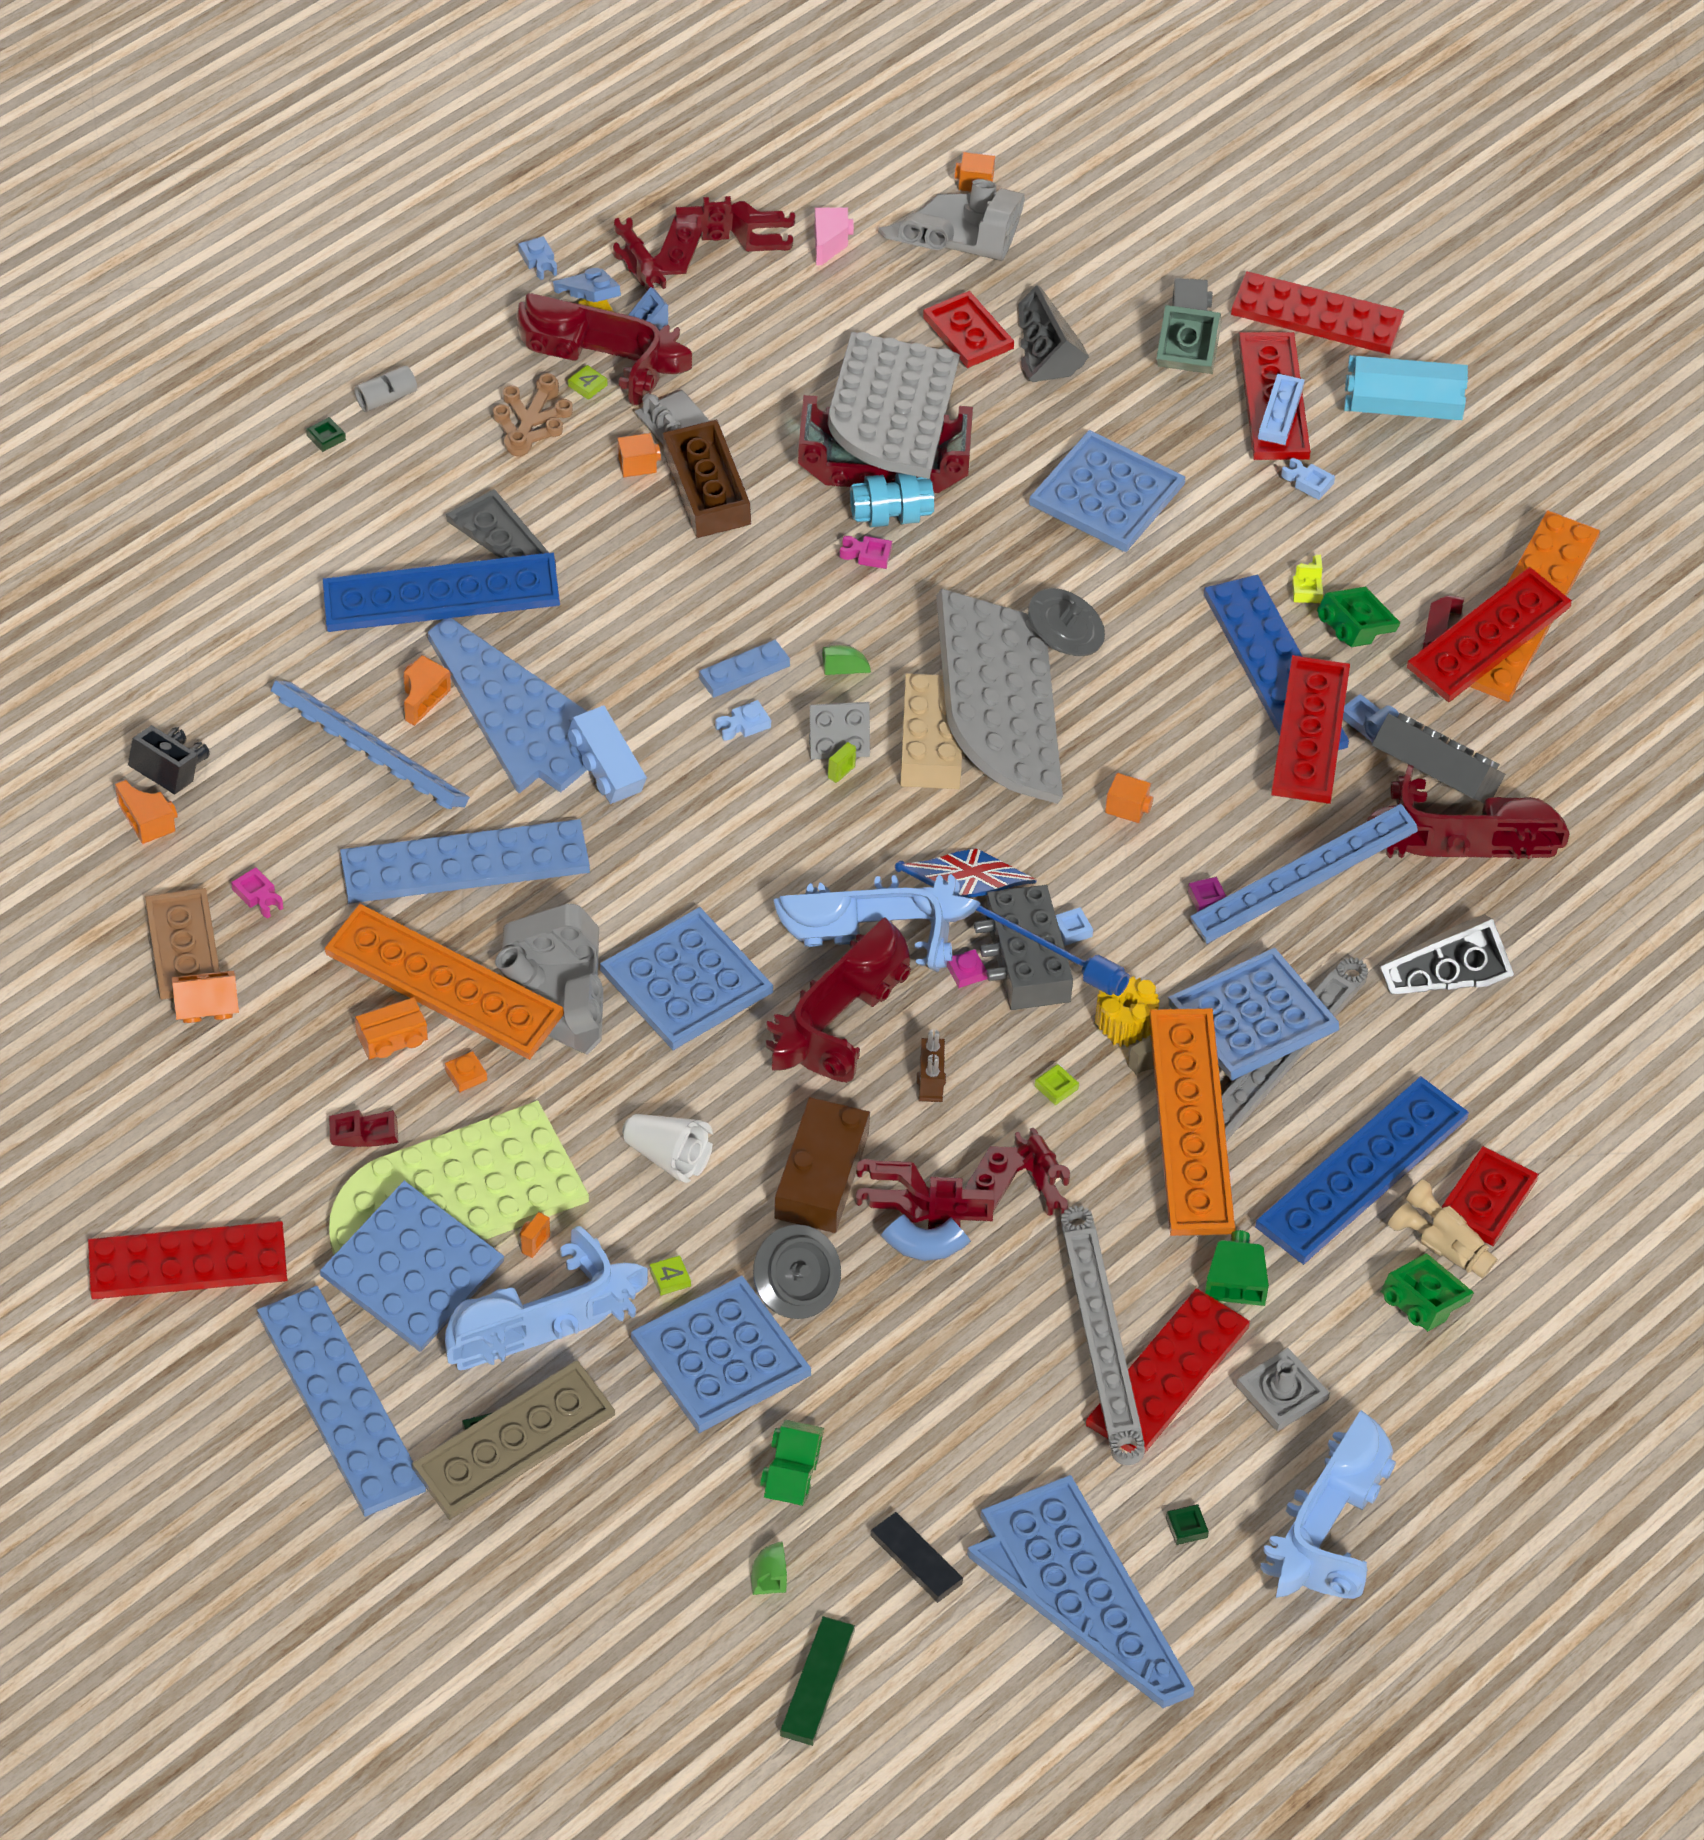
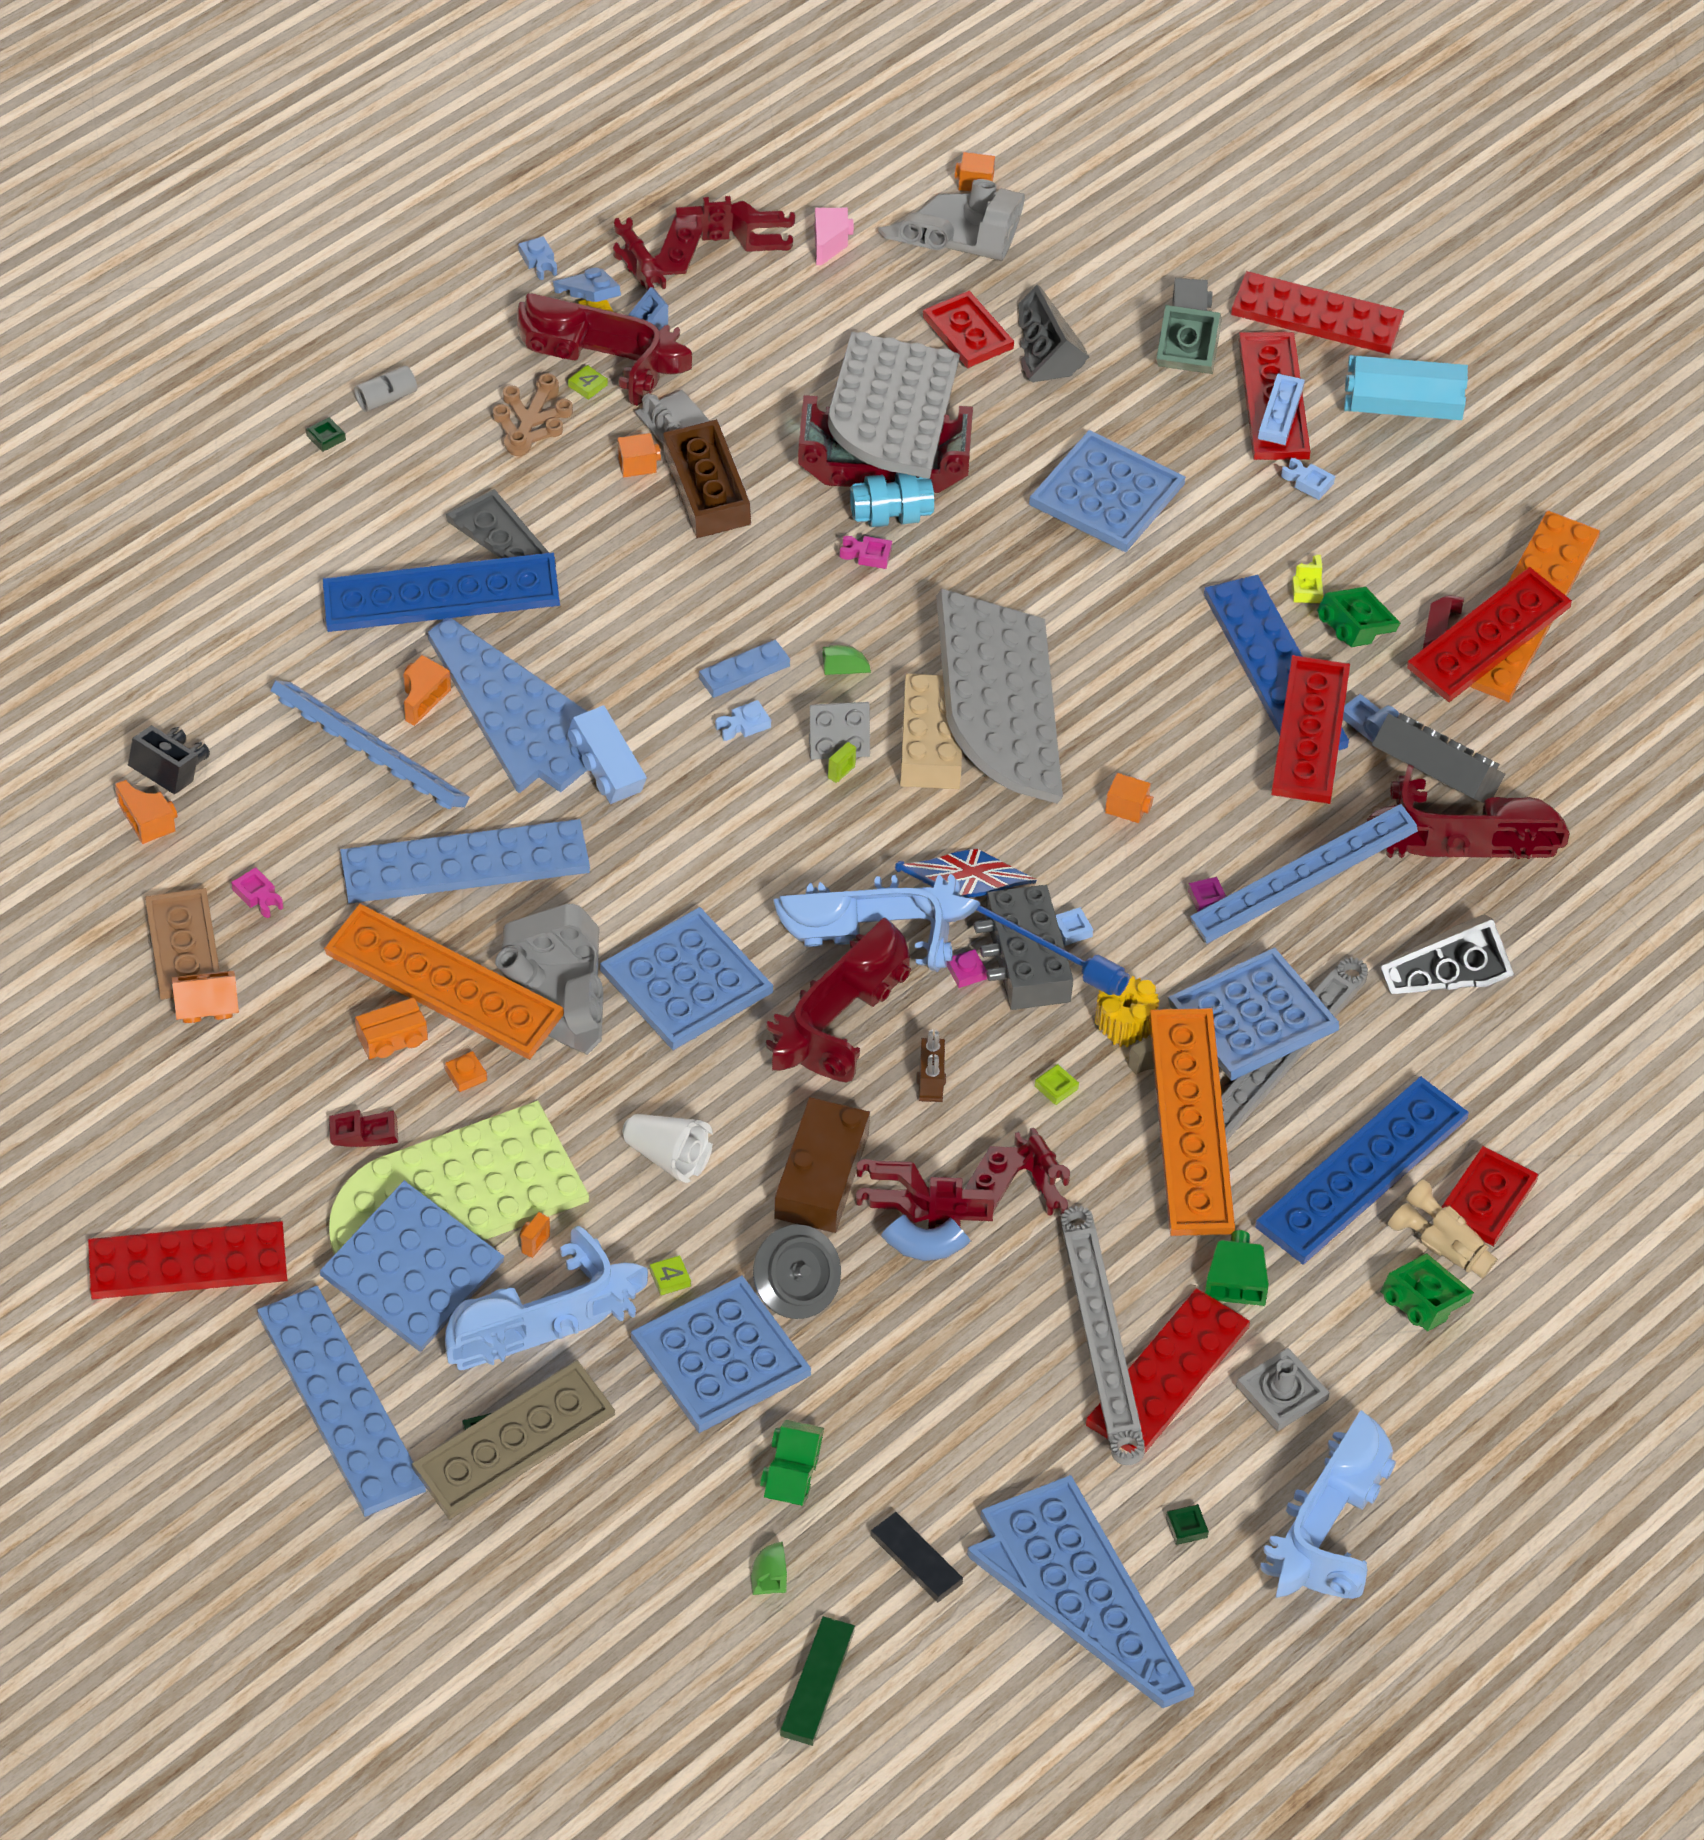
dark grey piece [1028,588,1105,656] -> none

